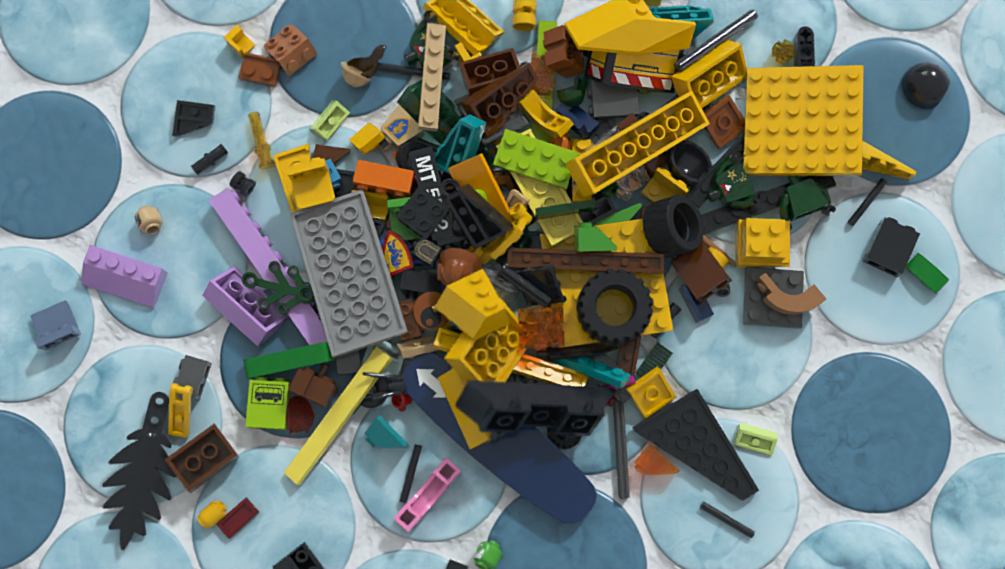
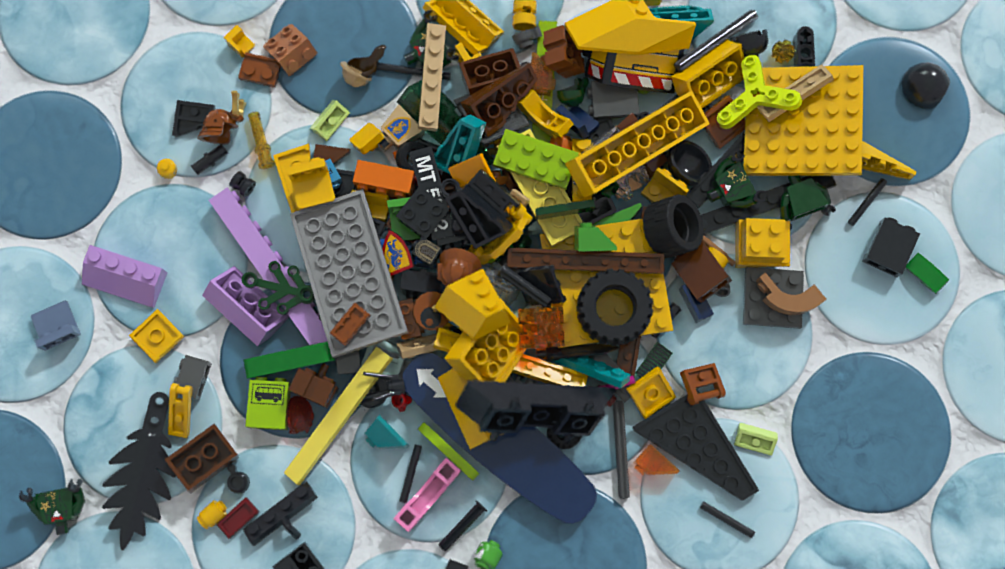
tan head [134,206,163,235] -> none
none -> dark green torso [19,479,85,535]
none -> yellow plate [129,309,185,364]
none -> yellow piece [157,159,177,179]
none -> dark orange helmet [197,91,246,145]
none -> black piece [227,464,250,494]
none -> black plate [242,481,318,546]
none -> dark orange plate [330,303,371,346]
none -> lime beam [418,422,479,481]
none -> black axle [439,500,488,551]
none -> black hinge [468,168,520,219]
none -> dark grey piece [512,26,543,50]
none -> dark orange plate [680,363,726,405]
none -> neon yellow piece [717,55,802,129]
none -> black cylinder [730,29,769,57]
none -> tan plate [757,64,834,122]

